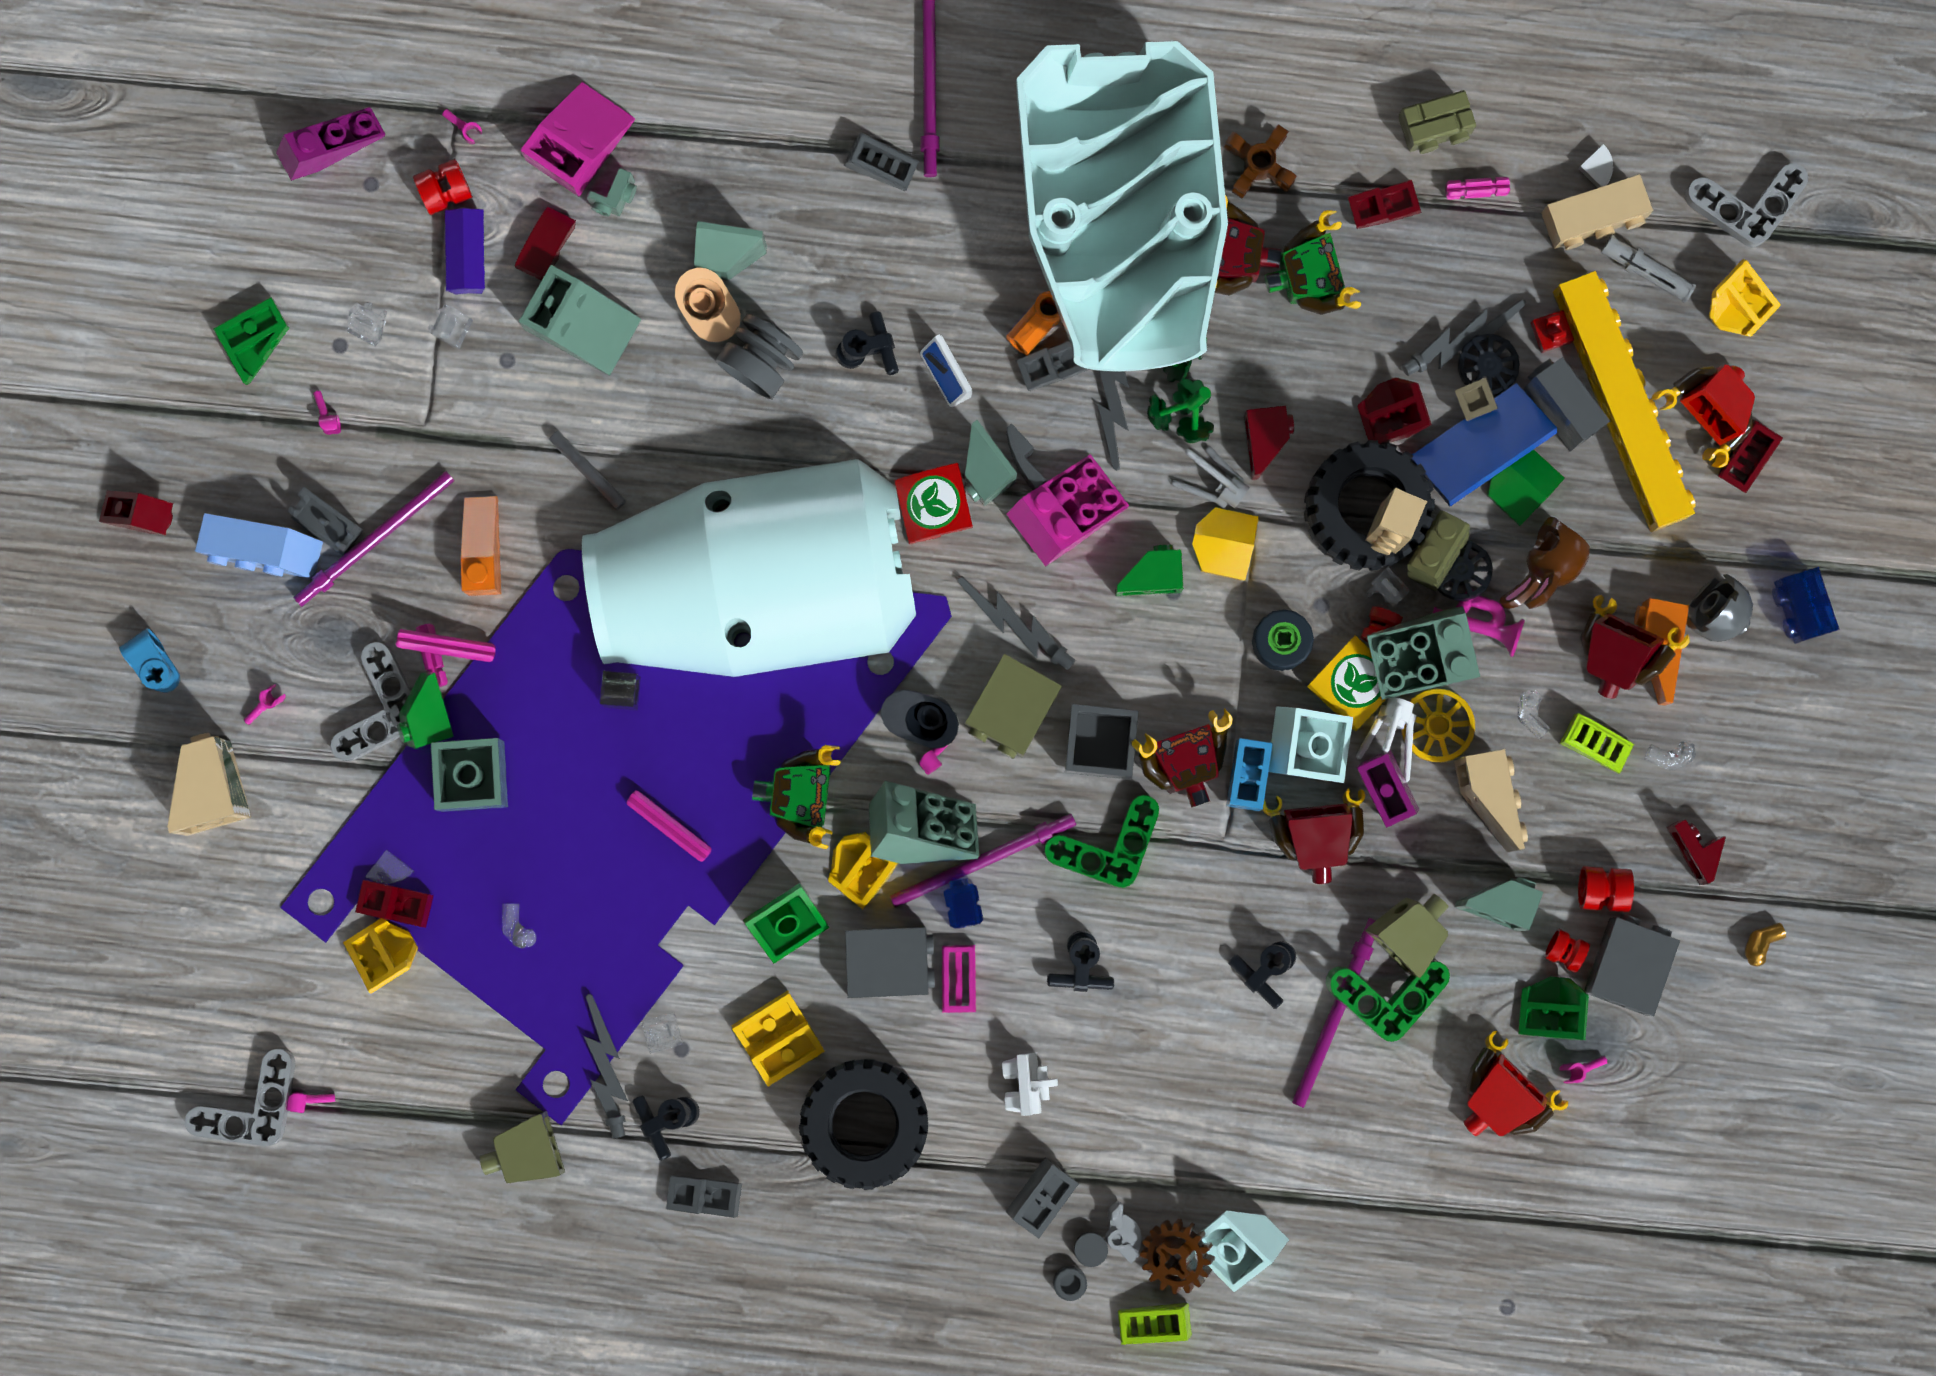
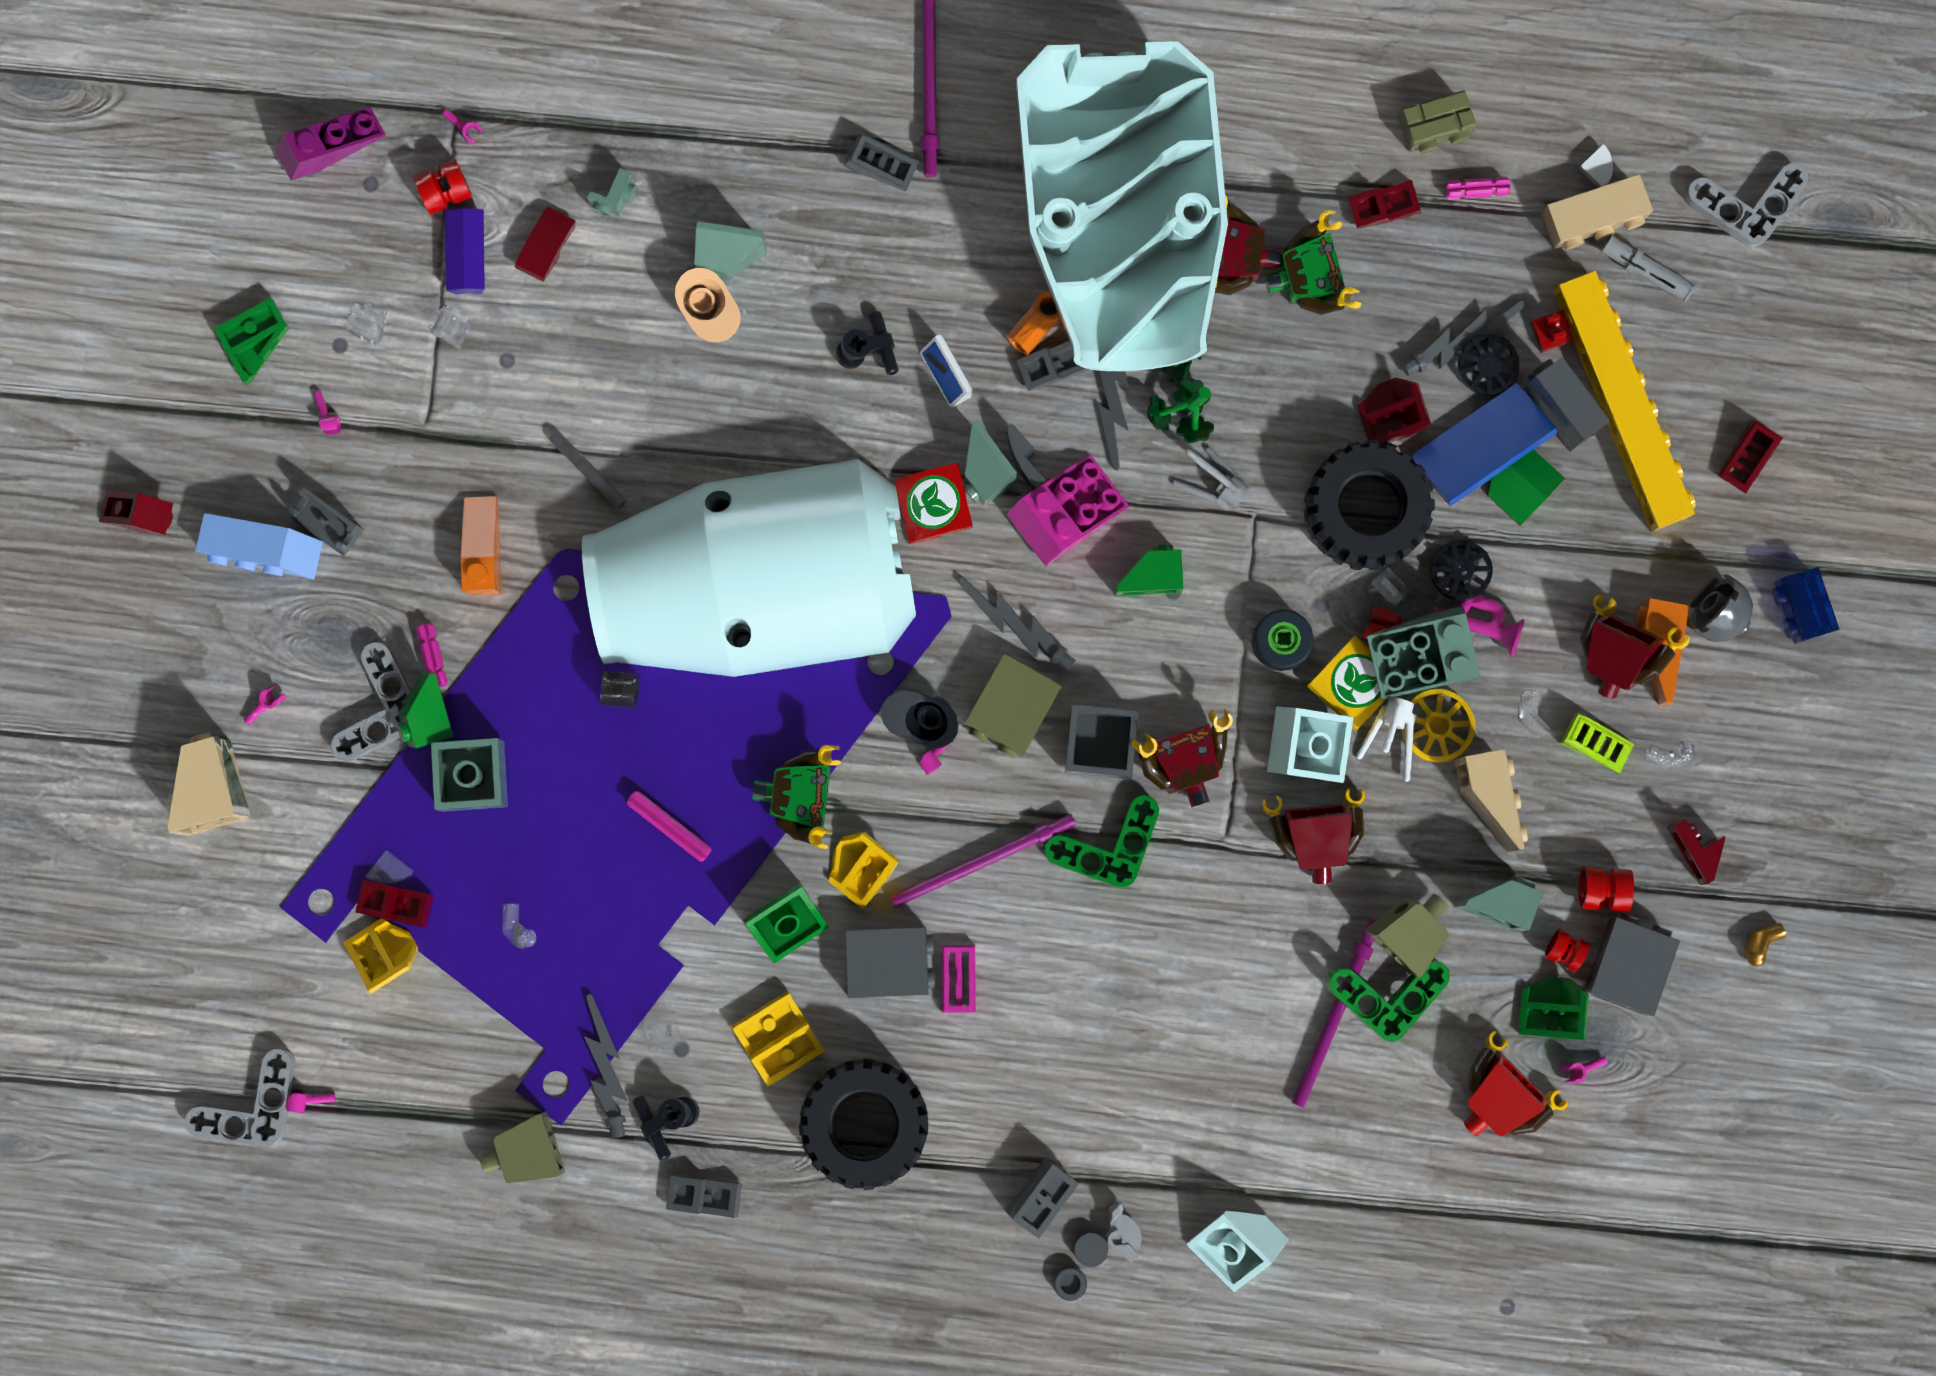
dark azure piece [119,628,180,693] -> none
magenta bar [293,471,454,607] -> none
dark pink axle [396,629,496,662] -> none
sand green slope [519,265,642,376] -> none
dark pink slope [520,82,635,197] -> none
dark grey wheel [715,314,804,400] -> none
sand green slope [869,781,979,864] -> none
clear blue brick [943,878,984,930] -> none
white hips [1002,1053,1058,1116] -> none
black piece [1047,930,1114,992] -> none
lime slope [1118,1303,1192,1345] -> none
reddish brown gear [1140,1218,1215,1294] -> none
yellow slope [1192,507,1259,581] -> none
reddish brown pin [1224,124,1297,199] -> none
dark azure brick [1226,738,1273,811] -> none
black piece [1228,941,1296,1009] -> none
dark red slope [1244,405,1294,480] -> none
magenta brick [1357,749,1419,828] -> none
tan brick [1365,488,1427,555] -> none
olive brick [1407,510,1470,591] -> none
dark tan plate [1455,378,1499,421] -> none
reddish brown piece [1499,517,1590,609] -> none
red torso [1652,364,1755,468] -> none
yellow slope [1709,259,1781,337] -> none

